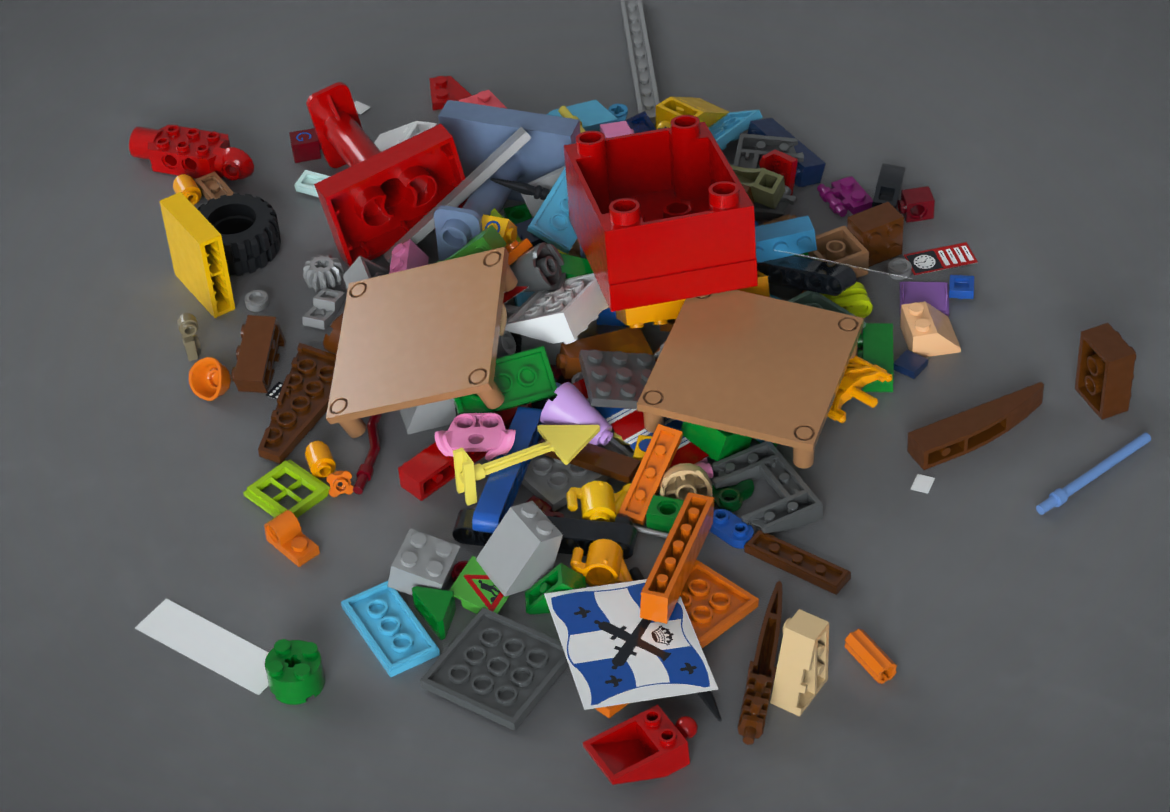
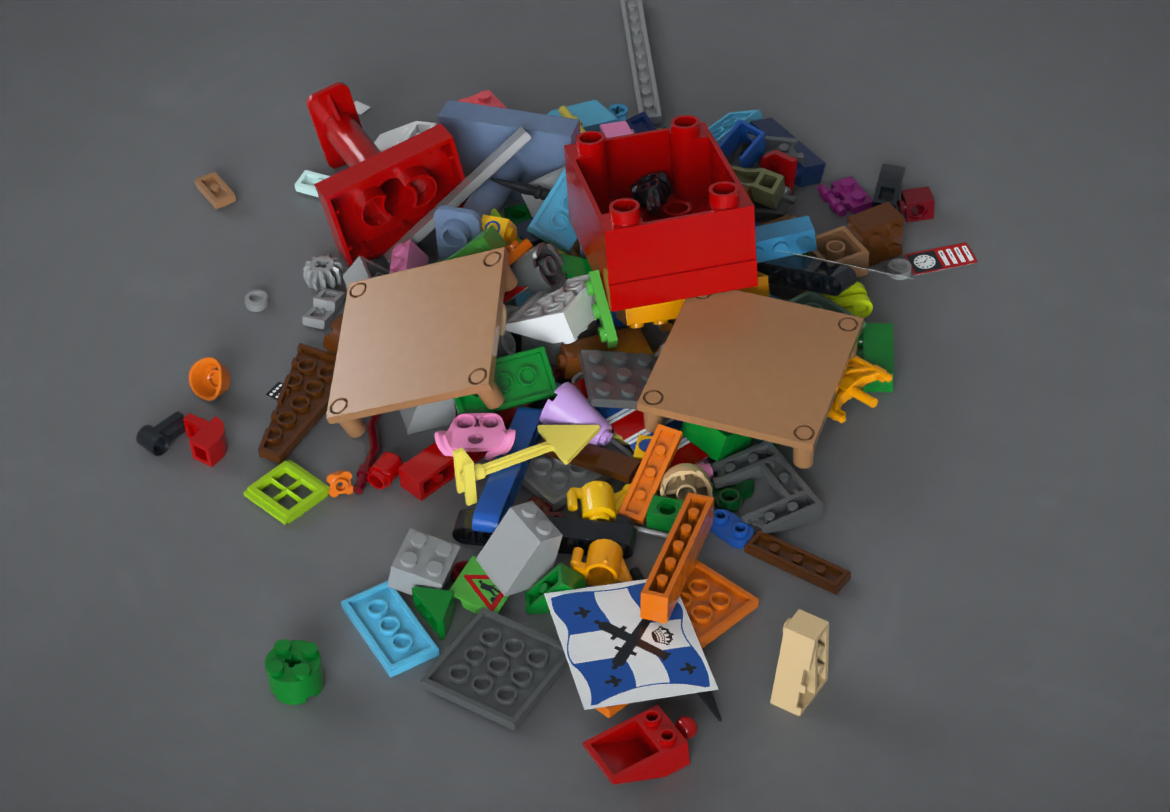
red brick [129,124,254,180] -> none
white sticker [135,598,269,695] -> none
yellow brick [159,192,236,318] -> none
light orange brick [173,174,202,205] -> none
dark tan plate [177,313,201,361] -> none
black tyre [198,193,281,276] -> none
reddish brown wedge [231,315,286,393] -> none
orange plate [264,510,320,567] -> none
dark red brick [289,128,322,163] -> none
light orange brick [305,441,336,478] -> none
red wing [429,76,472,110] -> none
yellow slope [656,96,729,130] -> none
reddish brown piece [738,581,782,745] -> none
orange axle [844,628,897,684] -> none
dark blue tile [894,350,928,379] -> none
medium lavender piece [900,282,949,316] -> none
light nougat slope [900,301,961,357] -> none
reddish brown slope [907,382,1044,470] -> none
white sticker [910,474,935,494] -> none
blue plate [949,275,974,299] -> none
medium blue bar [1036,432,1151,515] -> none
reddish brown brick [1075,323,1136,420] -> none
none -> black piece [136,411,186,456]
none -> red brick [183,413,228,467]
none -> red brick [367,452,403,490]
none -> bright green plate [585,270,618,349]
none -> black gear [631,172,673,216]
none -> blue piece [719,119,766,168]

